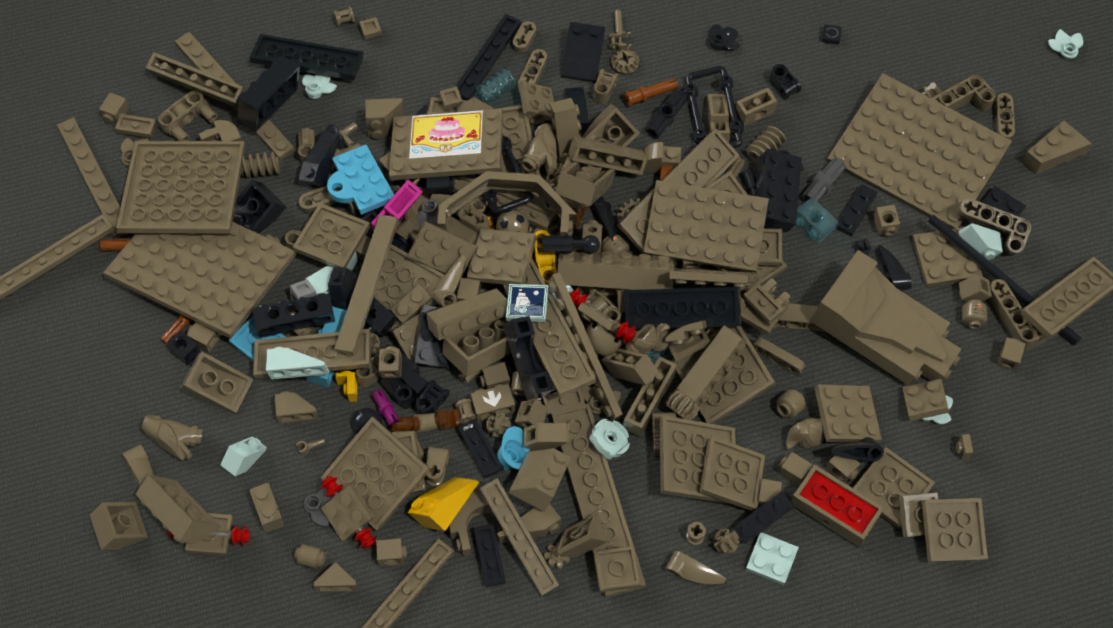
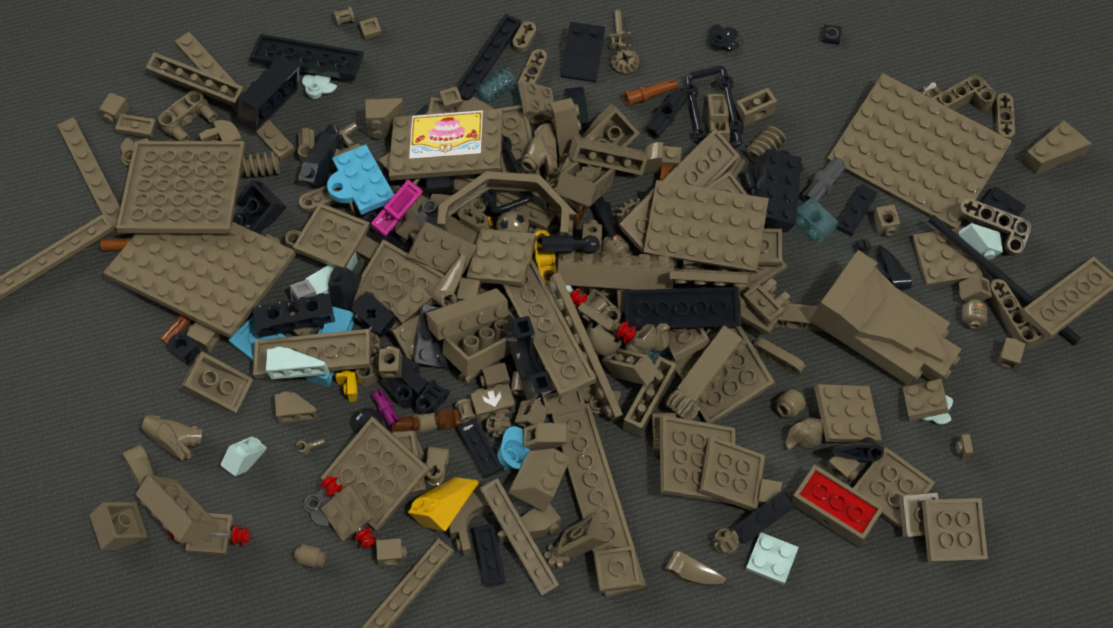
dark tan brick [249,483,284,533] -> none
dark tan slope [314,562,358,593] -> none
dark tan tile [334,215,399,355] -> none
tile [506,284,549,322] -> none
light aqua plate [589,419,630,459] -> none
dark tan piece [594,69,619,104] -> none
dark tan slope [665,320,707,345] -> none
dark tan bush [686,522,706,546] -> none
black piece [770,64,801,100] -> none
dark tan brick [779,452,812,486] -> none
light aqua plate [1048,29,1083,59] -> none

